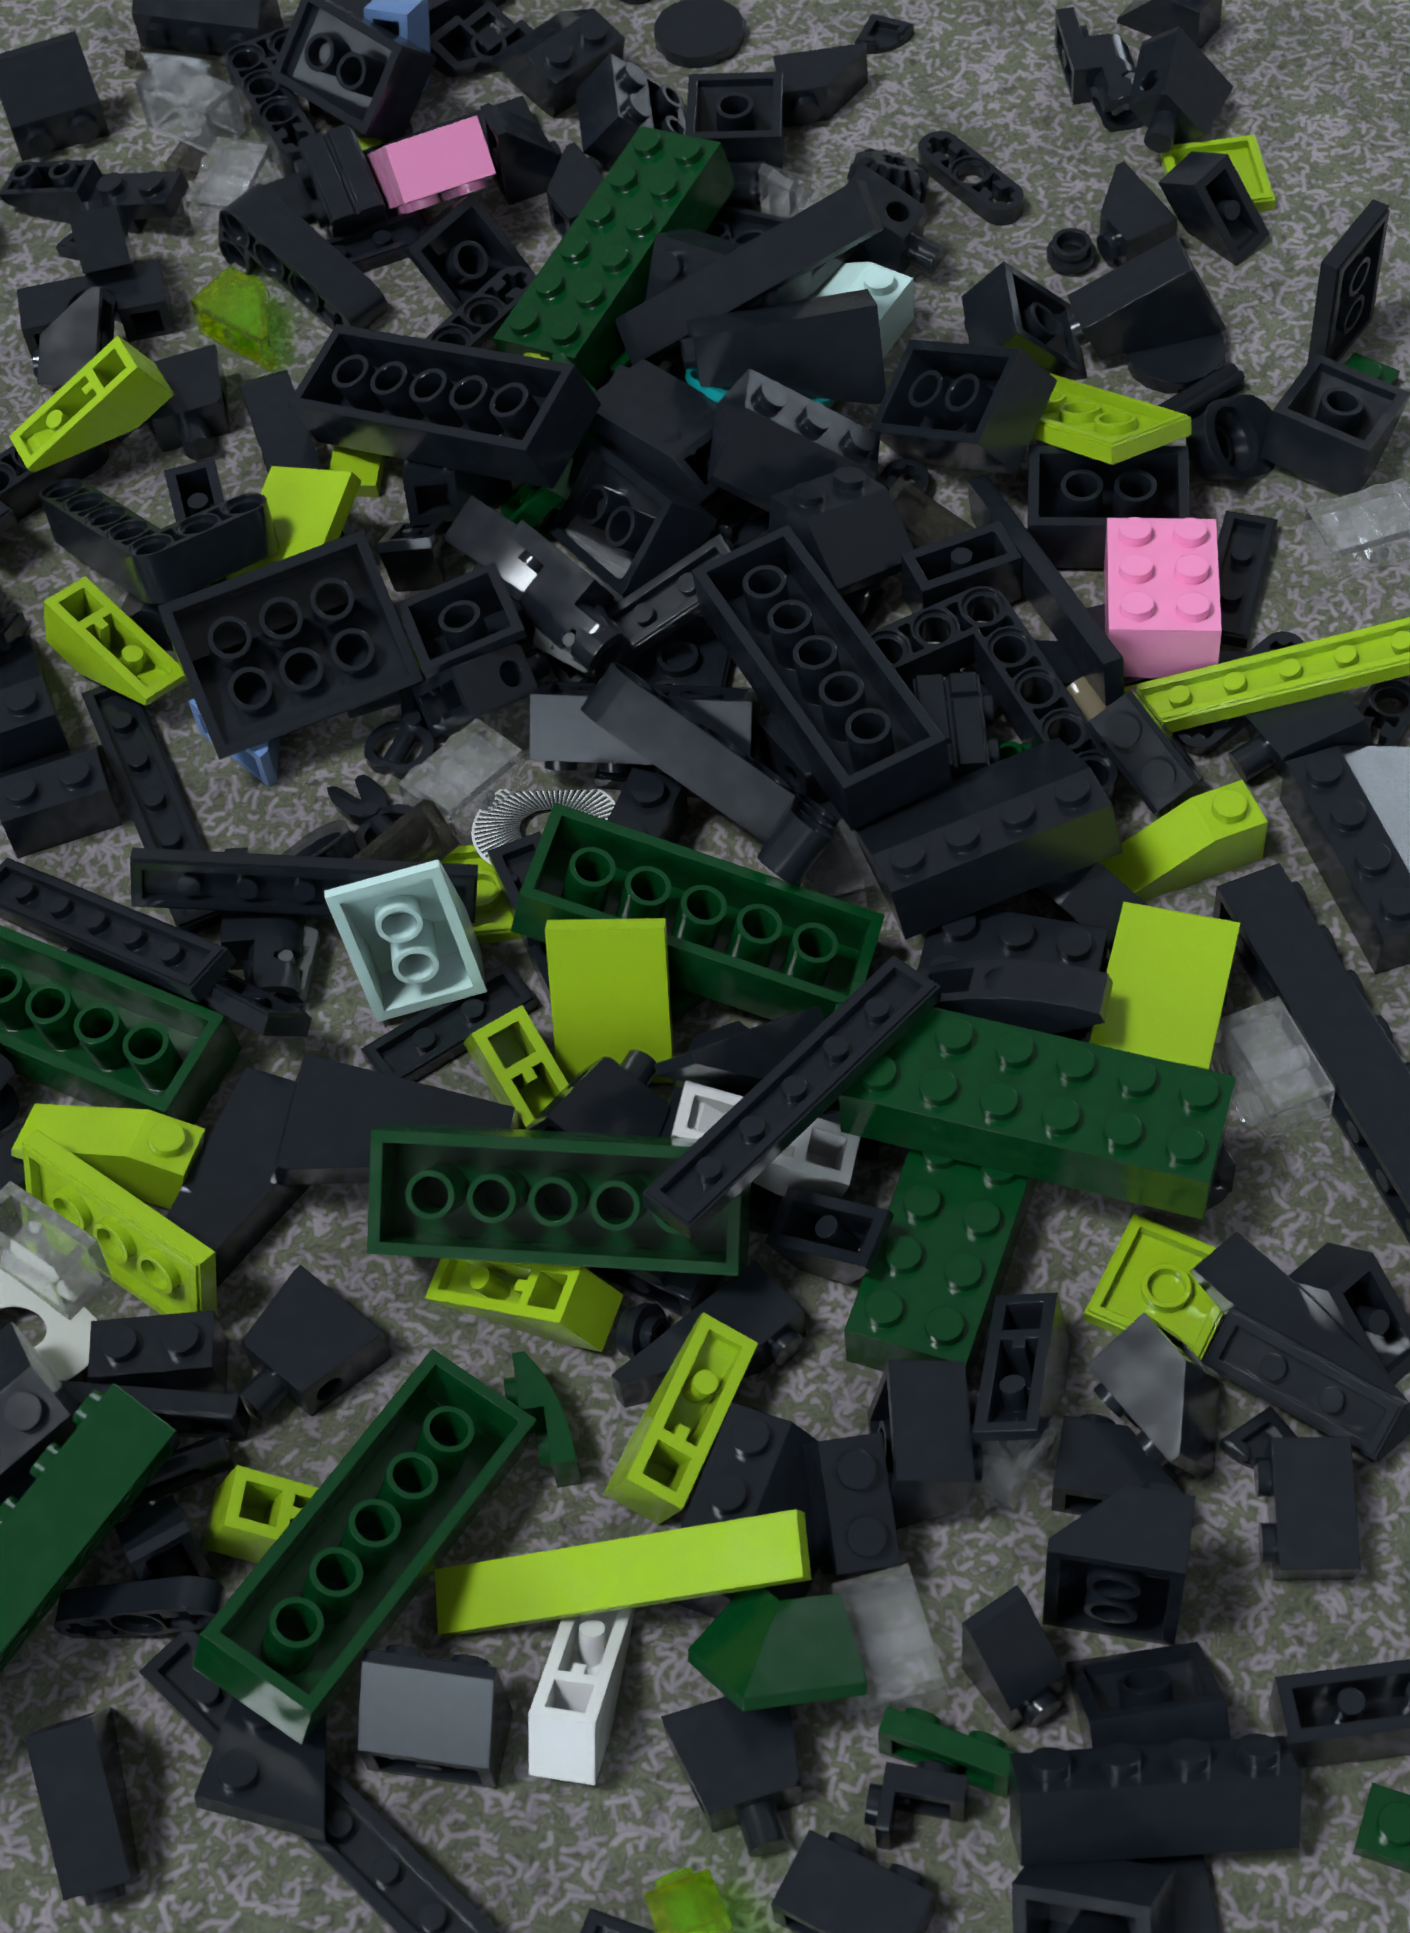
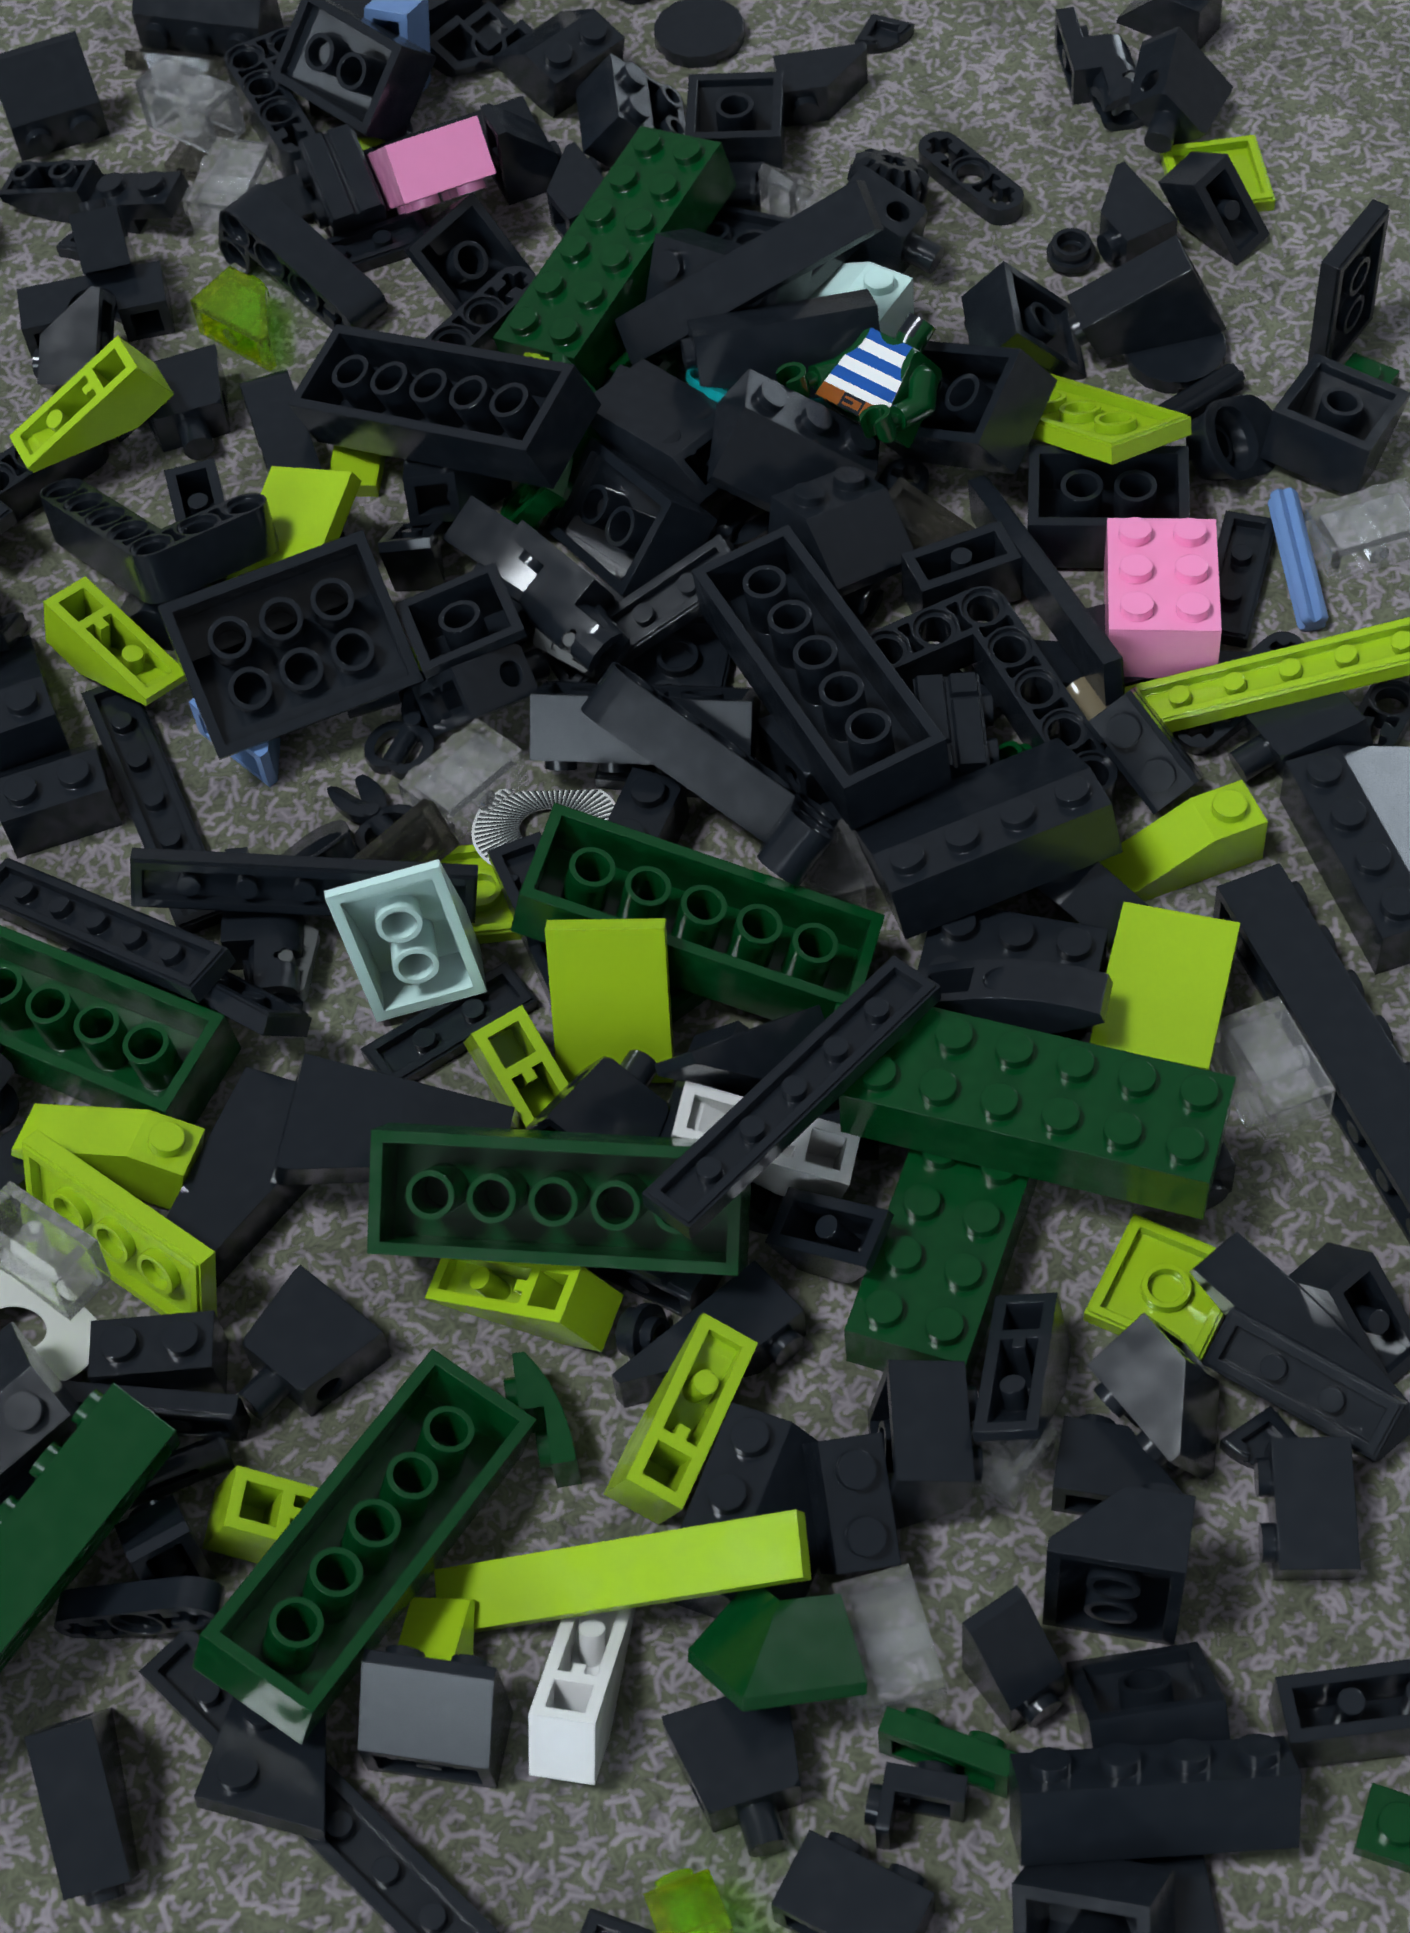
none -> lime slope [398,1597,475,1661]
none -> torso [776,313,942,448]
none -> medium blue axle [1268,487,1328,631]

